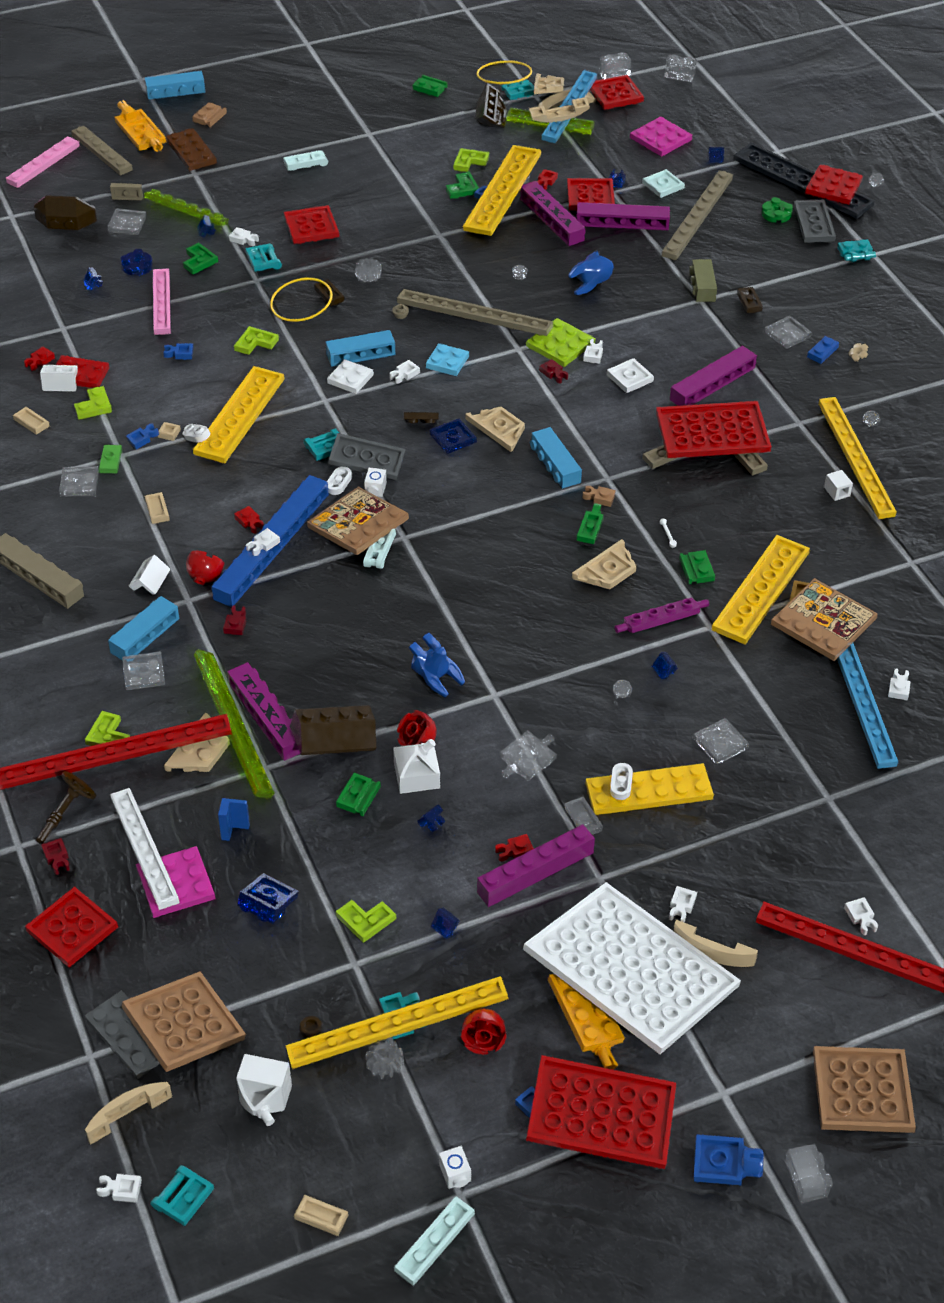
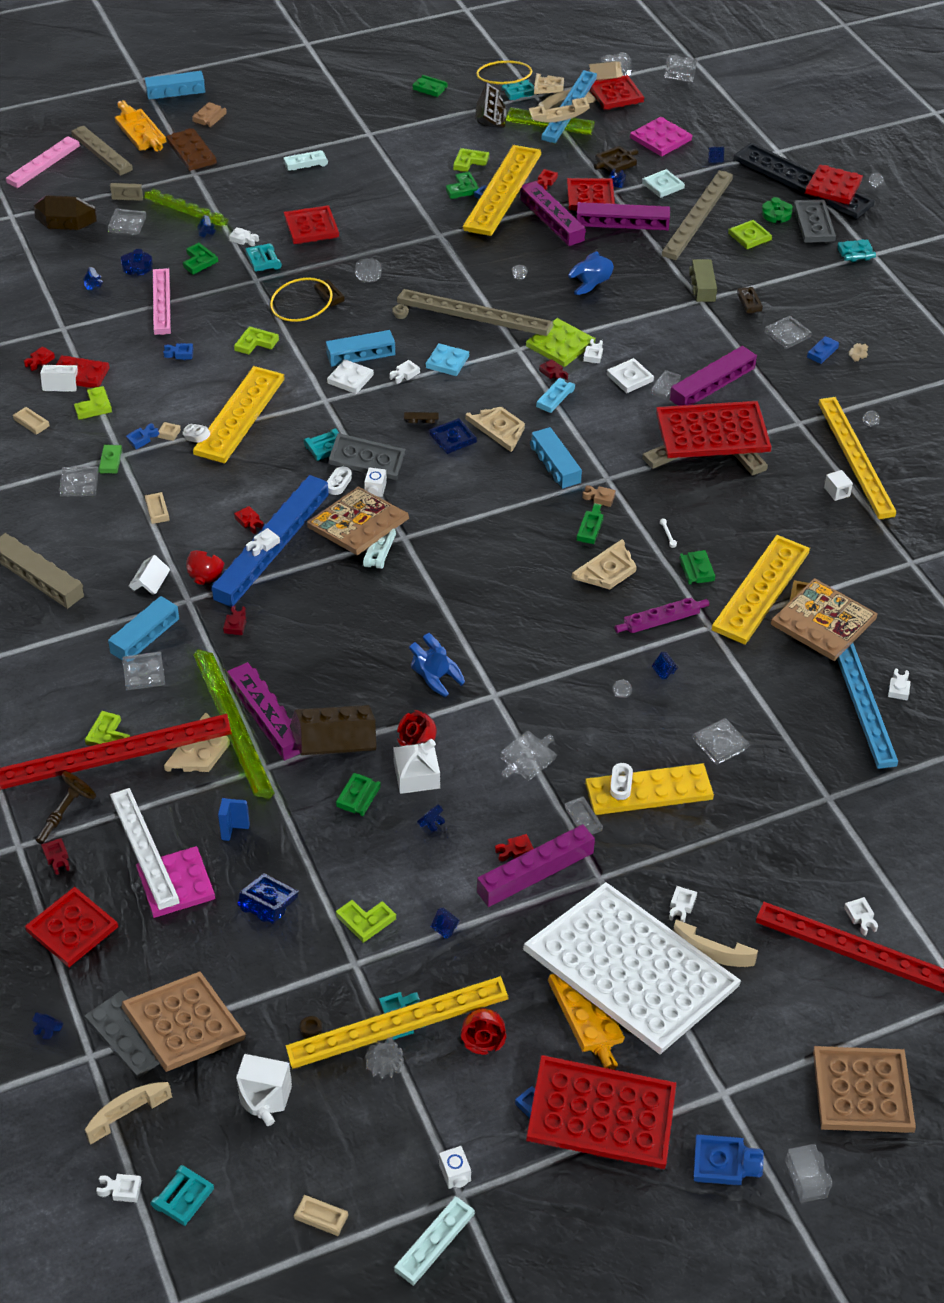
none -> clear blue tile [32,1012,64,1040]
none -> medium azure plate [536,378,575,413]
none -> tan hinge [589,61,623,80]
none -> dark brown plate [594,146,638,174]
none -> clear plate [651,370,681,399]
none -> lime tile [728,220,772,249]

